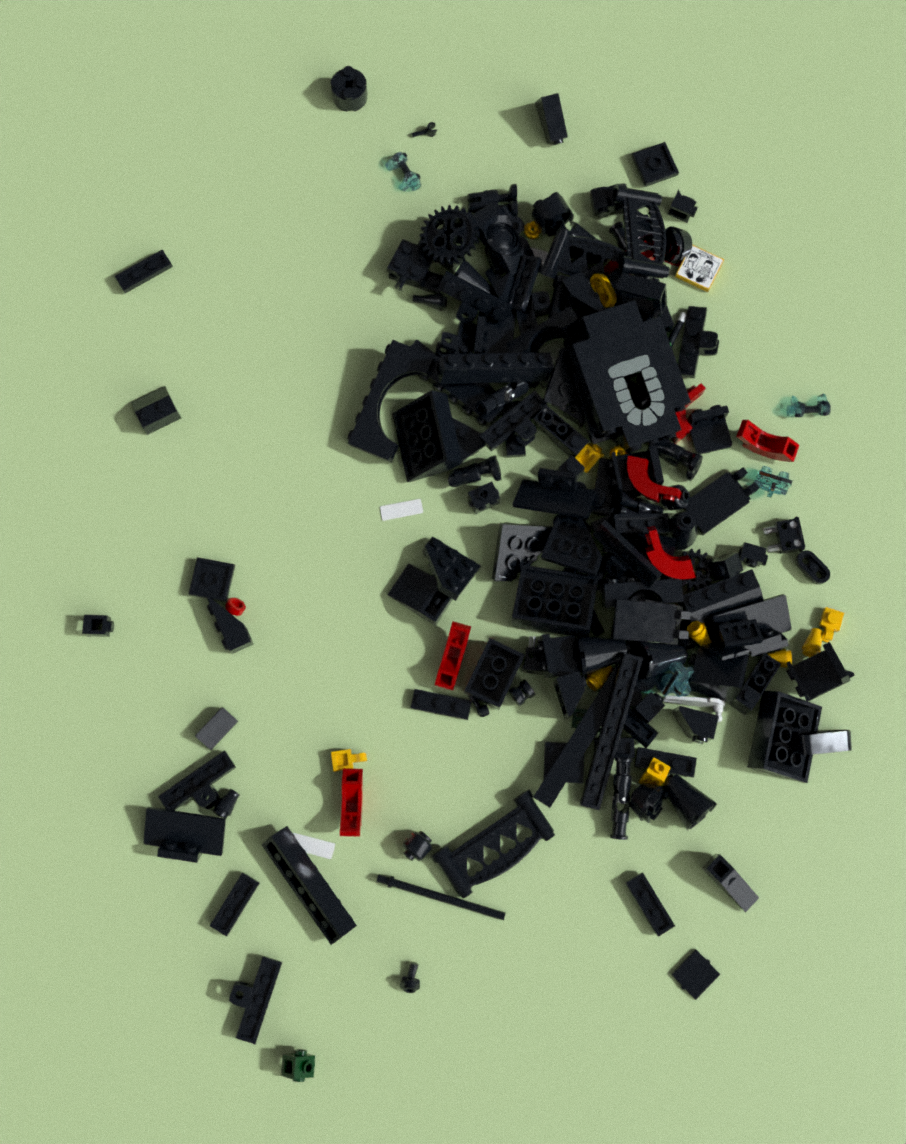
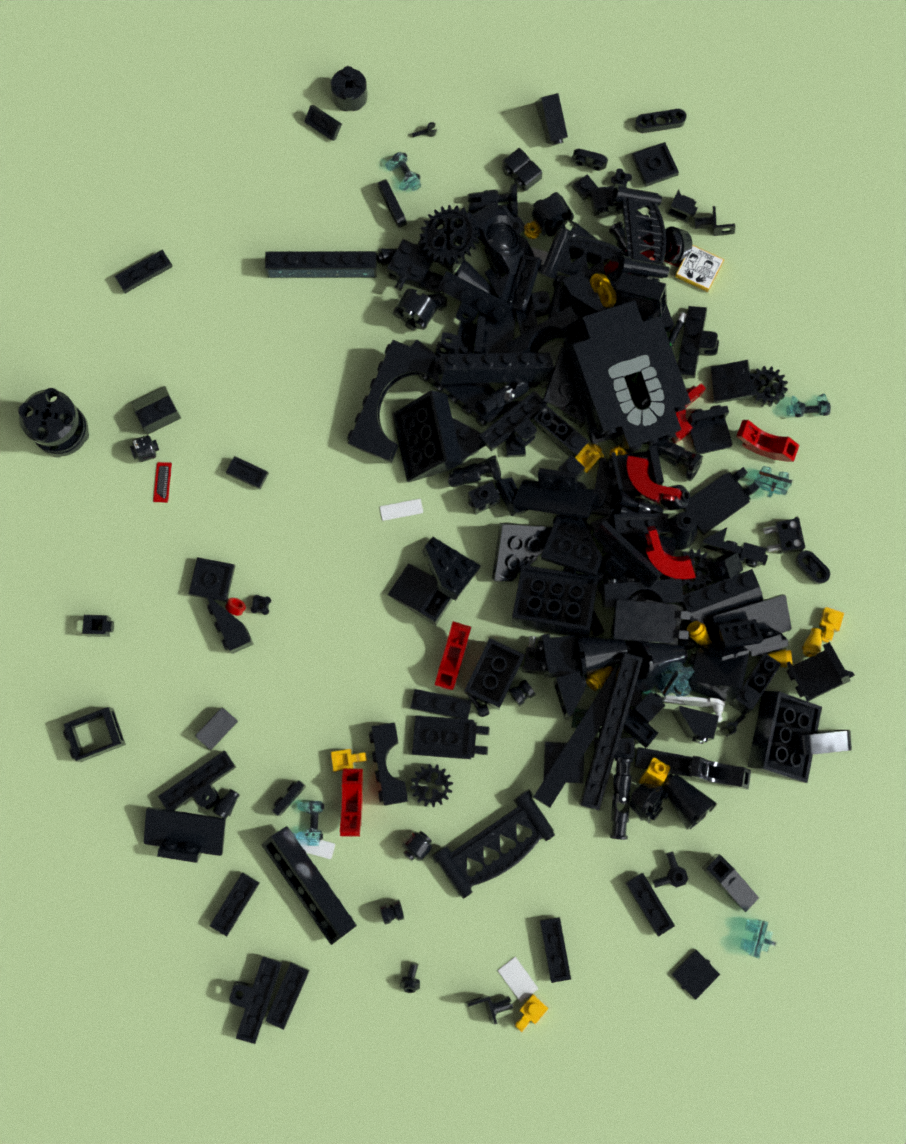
dark green brick [281,1049,315,1082] -> none
black bar [376,874,505,920] -> none
none -> black wheel [18,388,89,458]
none -> black window [63,707,126,762]
none -> black head [130,435,159,462]
none -> sticker [153,462,172,503]
none -> black plate [226,456,269,490]
none -> black plate [251,595,271,615]
none -> black brick [265,251,377,278]
none -> black plate [265,962,310,1030]
none -> black plate [272,780,307,816]
none -> clear light blue piece [296,801,324,846]
none -> black plate [304,105,342,141]
none -> black arch [369,722,408,806]
none -> black cone [376,248,397,266]
none -> black beam [377,179,407,228]
none -> black wheel [380,900,404,925]
none -> black brick [393,288,437,330]
none -> black gear [410,764,453,807]
none -> black tile [412,715,490,760]
none -> black bracket [464,995,513,1025]
none -> black plate [495,477,528,517]
none -> white sticker [498,957,539,1002]
none -> black brick [502,148,542,191]
none -> yellow plate [515,994,549,1032]
none -> black plate [540,917,571,983]
none -> black plate [572,149,608,171]
none -> black plate [573,174,598,201]
none -> black plate [611,168,632,185]
none -> black beam [635,109,687,133]
none -> black piece [652,851,688,888]
none -> black arch [689,756,751,790]
none -> black bracket [694,206,736,236]
none -> black slope [700,527,742,555]
none -> black plate [711,360,753,404]
none -> black hand [721,714,746,737]
none -> clear light blue hips [740,919,777,958]
none -> black gear [751,366,788,407]

